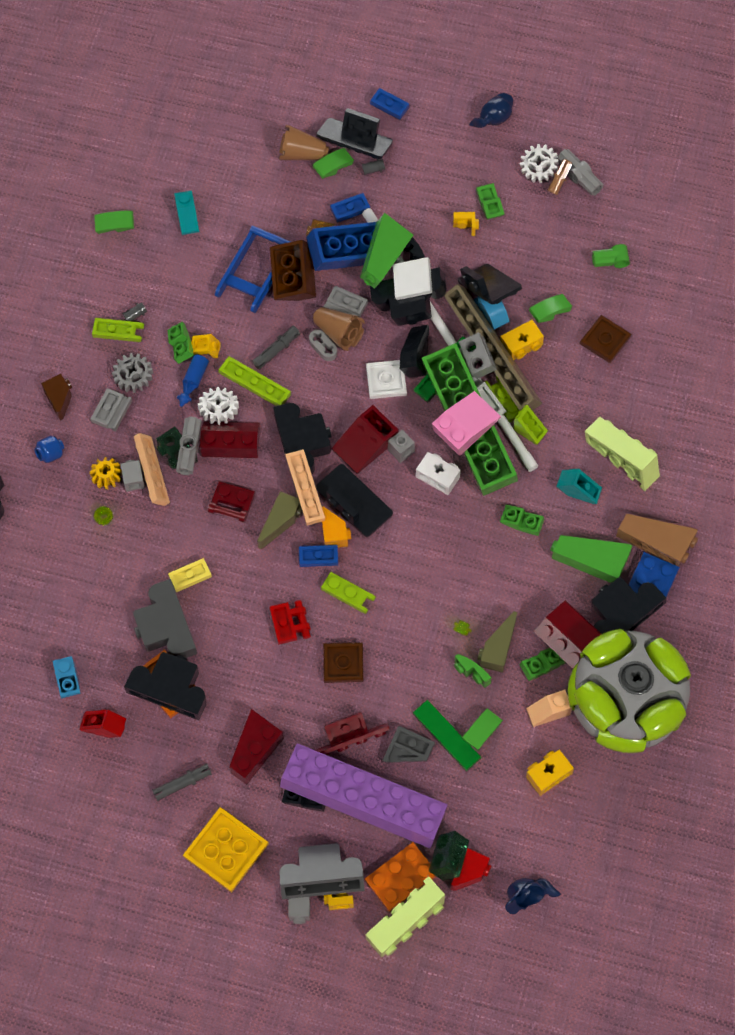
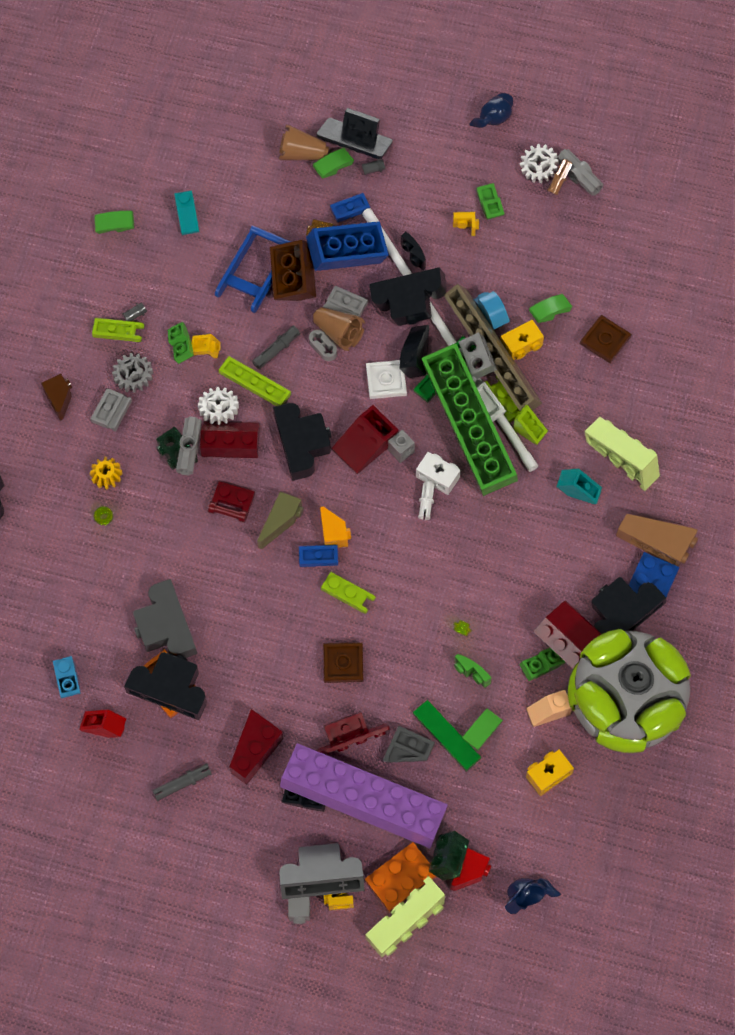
blue head [34,436,64,463] -> none
light grey brick [121,460,145,492] -> none
light nougat plate [134,433,170,506] -> none
light yellow plate [168,558,212,592] -> none
blue wheel [177,354,209,407] -> none
yellow plate [183,807,269,893] -> none
red plate [269,600,311,645] -> none
light nougat plate [285,449,325,526] -> none
black bracket [316,464,393,537] -> none
bright green slope [360,213,413,289] -> none
blue plate [370,88,409,120] -> none
white tile [393,257,432,300] -> none
bright pink slope [432,391,501,456] -> none
black bracket [458,264,522,304] -> none
olive slope [477,611,517,673] -> none
bright green slope [500,505,544,536] -> none
bright green slope [550,535,632,583] -> none
bright green piece [592,244,630,268] -> none
none -> white axle [418,481,434,520]

